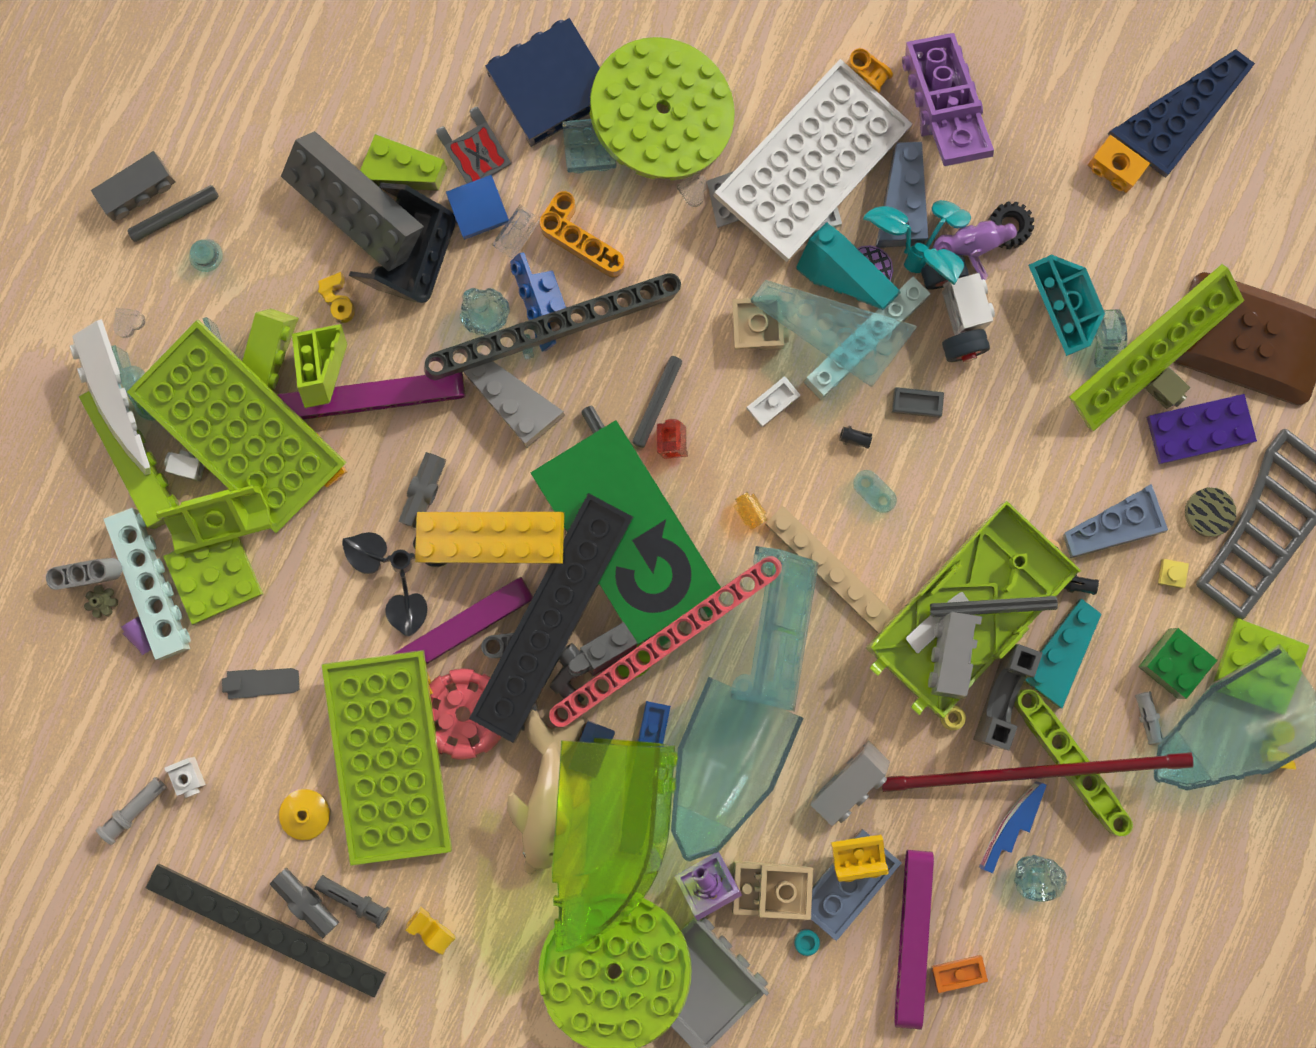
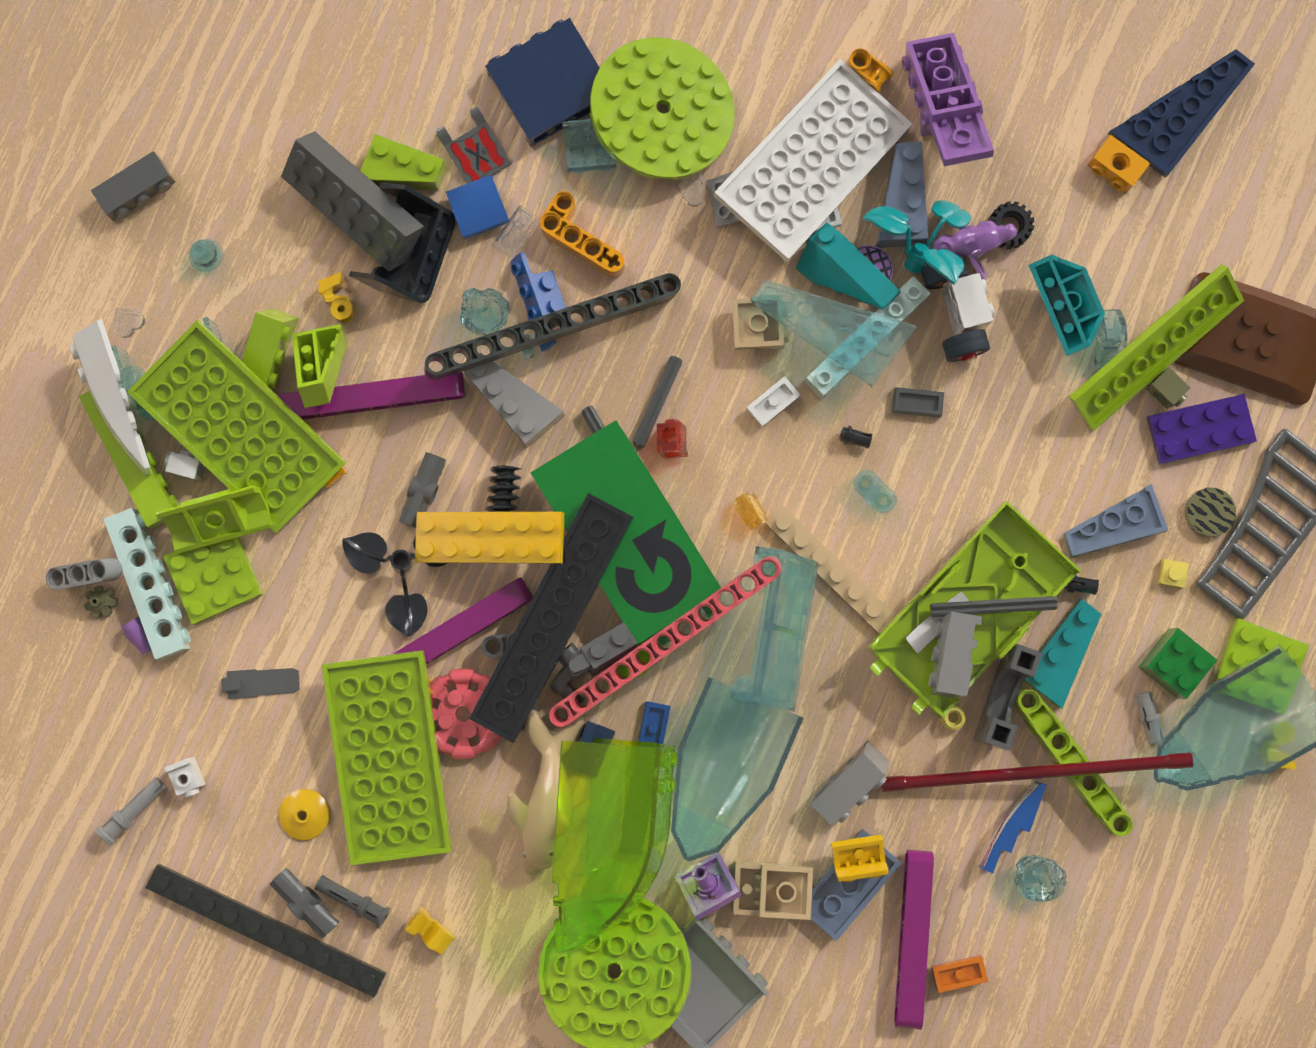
dark grey axle [127,185,219,242] -> none
teal tile [794,929,820,956] -> none
none -> black piece [486,465,522,512]

